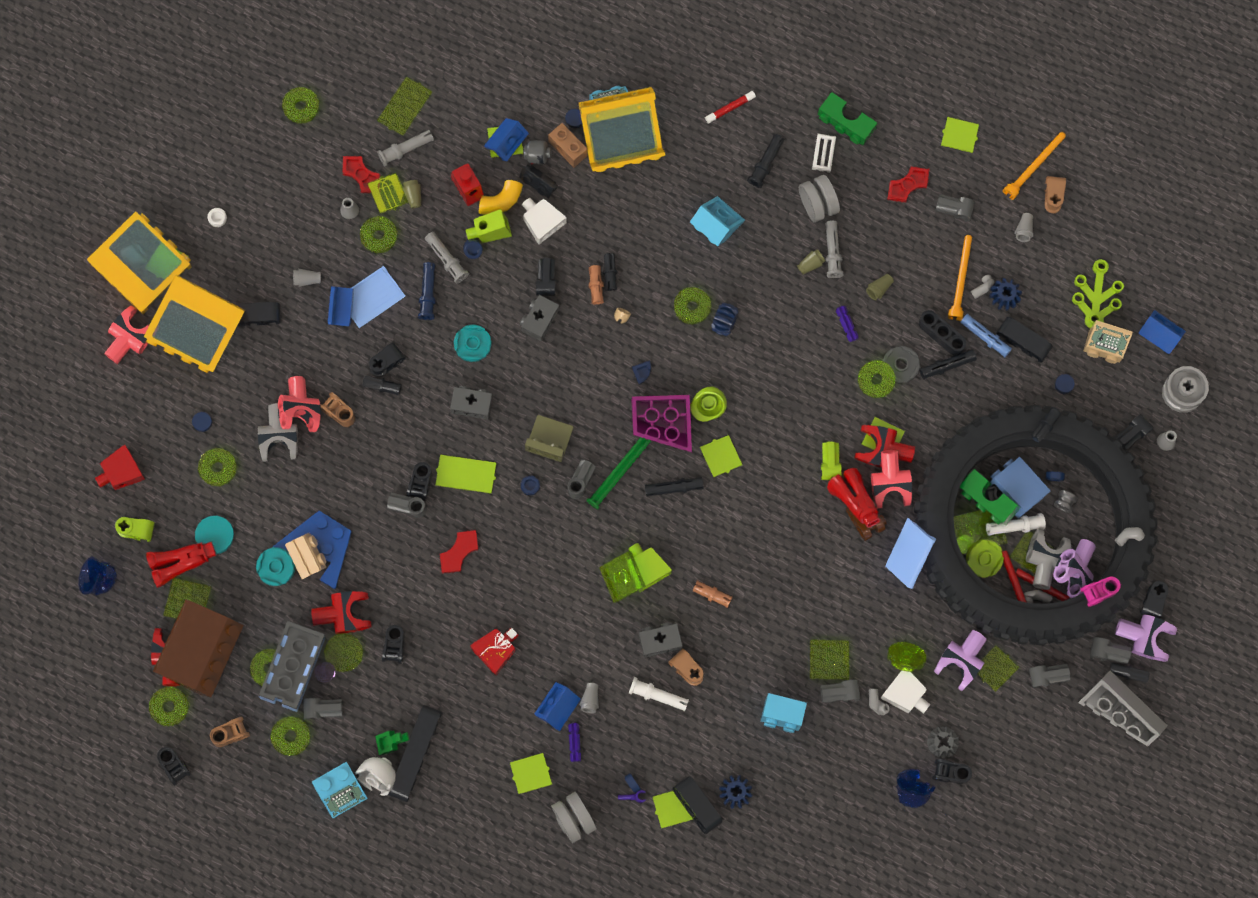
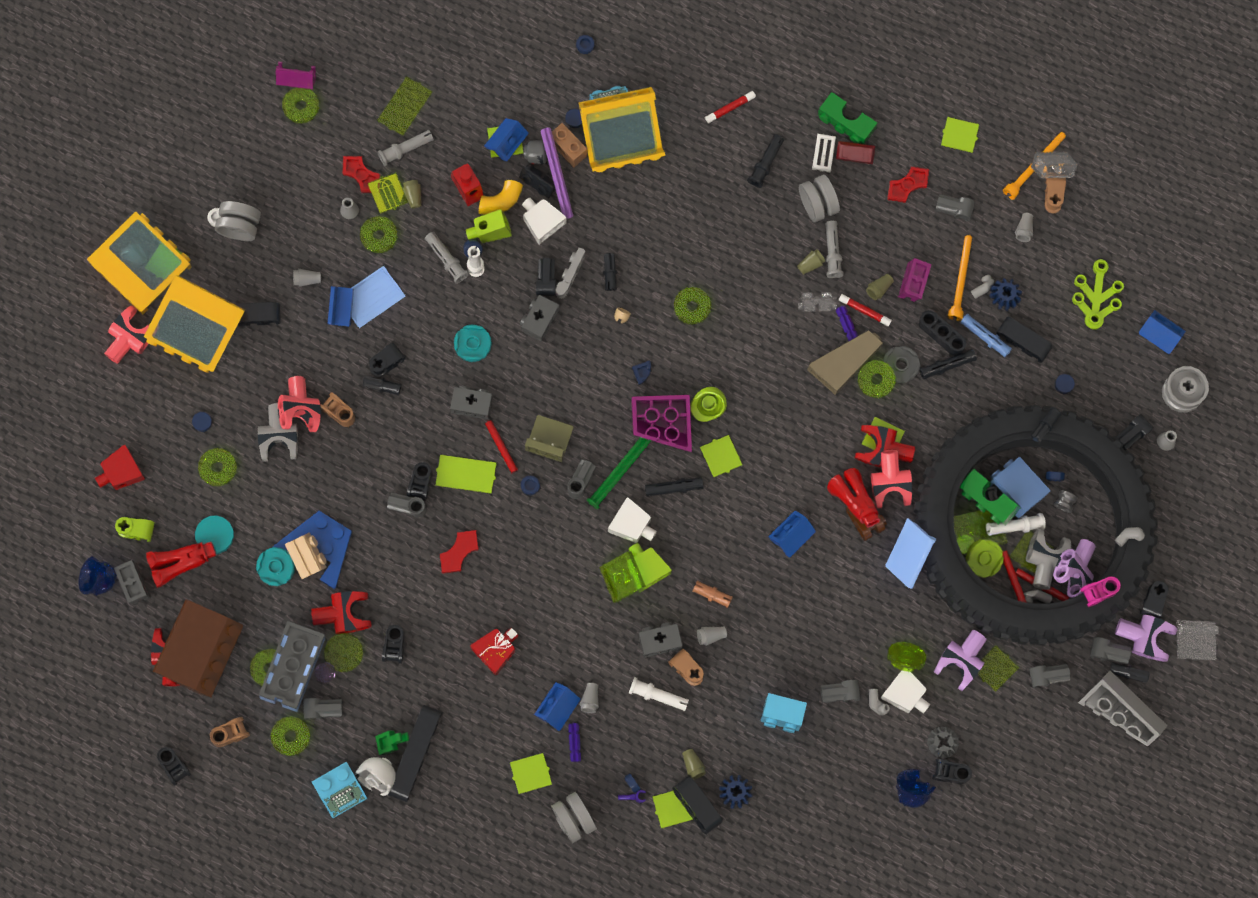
clear neon green tile [149,687,189,726] -> none
clear neon green tile [163,578,211,619] -> none
dark blue pin [418,262,436,320] -> none
nougat pin [589,265,604,305] -> none
medium azure slope [690,196,745,246] -> none
dark blue gear [711,303,738,336] -> none
clear neon green tile [810,640,849,680] -> none
lime piece [821,442,841,480] -> none
slope [1083,320,1133,364] -> none
none -> dark grey hinge [114,560,151,605]
none -> light grey wheel [215,201,261,241]
none -> magenta hinge [276,62,316,89]
none -> white pin [467,246,484,277]
none -> red bar [485,420,518,473]
none -> medium lavender axle [541,128,573,219]
none -> light grey hinge [555,248,585,299]
none -> dark blue tile [576,35,594,54]
none -> white torso [608,498,657,543]
none -> olive cone [682,749,706,780]
none -> light grey cone [697,626,727,646]
none -> blue panel [768,511,816,557]
none -> clear hinge [797,292,837,312]
none -> dark tan slope [807,330,883,395]
none -> dark red tile [836,141,875,164]
none -> red bar [839,294,892,327]
none -> magenta hinge [898,258,932,302]
none -> clear brick [1031,151,1078,178]
none -> clear hinge [1177,620,1219,660]

